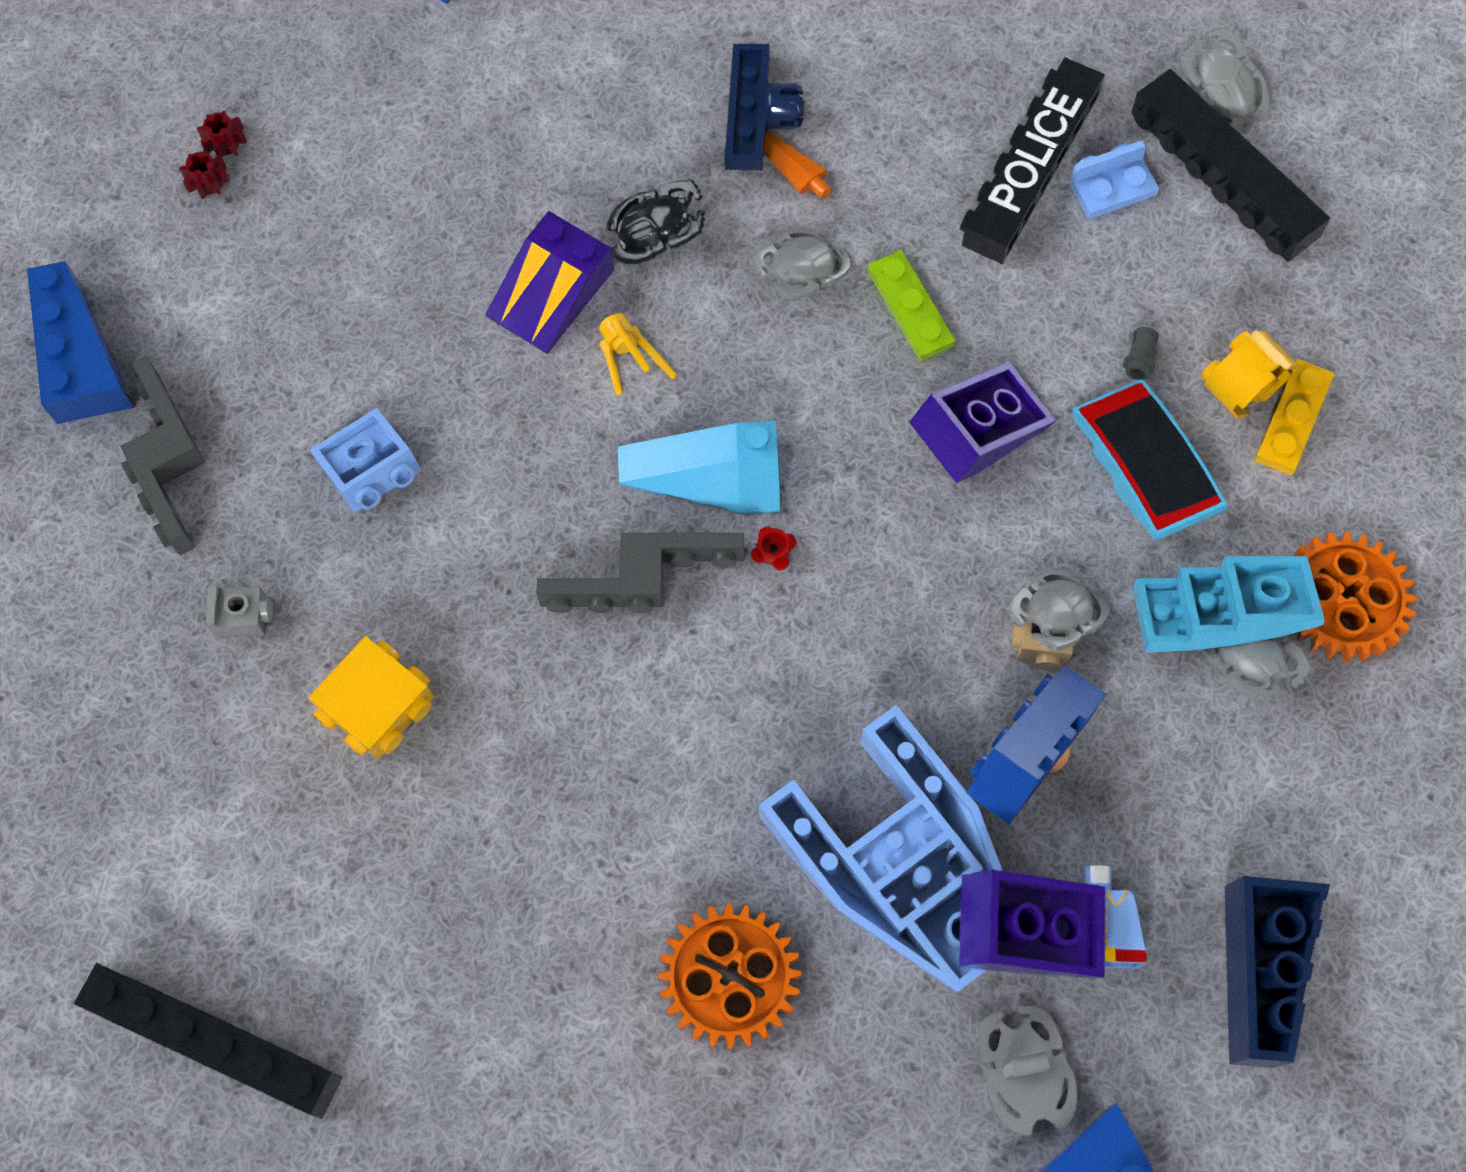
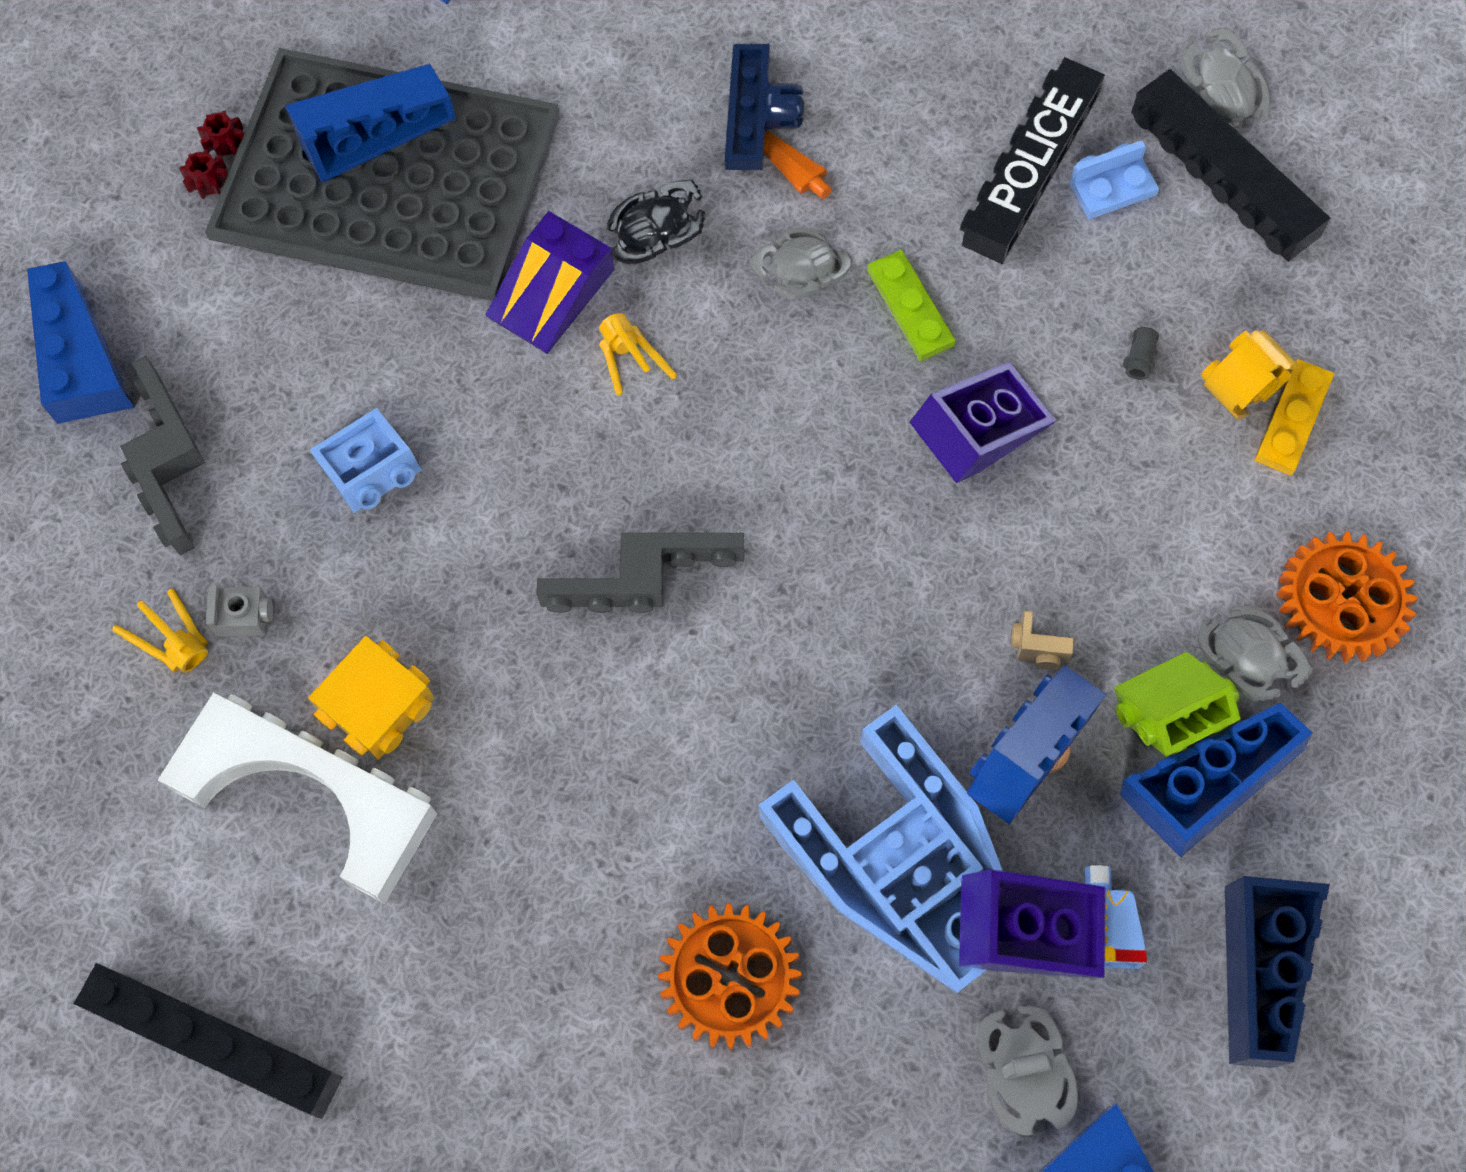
medium azure wedge [618,421,780,515] -> none
red plate [751,527,797,571] -> none
light grey shield [1005,568,1110,651] -> none
slope [1072,379,1227,541] -> none
medium azure slope [1133,556,1325,653] -> none
none -> yellow plant [112,589,208,673]
none -> white arch [158,692,437,904]
none -> dark grey plate [205,48,560,301]
none -> blue wedge [285,64,456,183]
none -> lime brick [1114,651,1241,757]
none -> blue wedge [1120,702,1313,858]

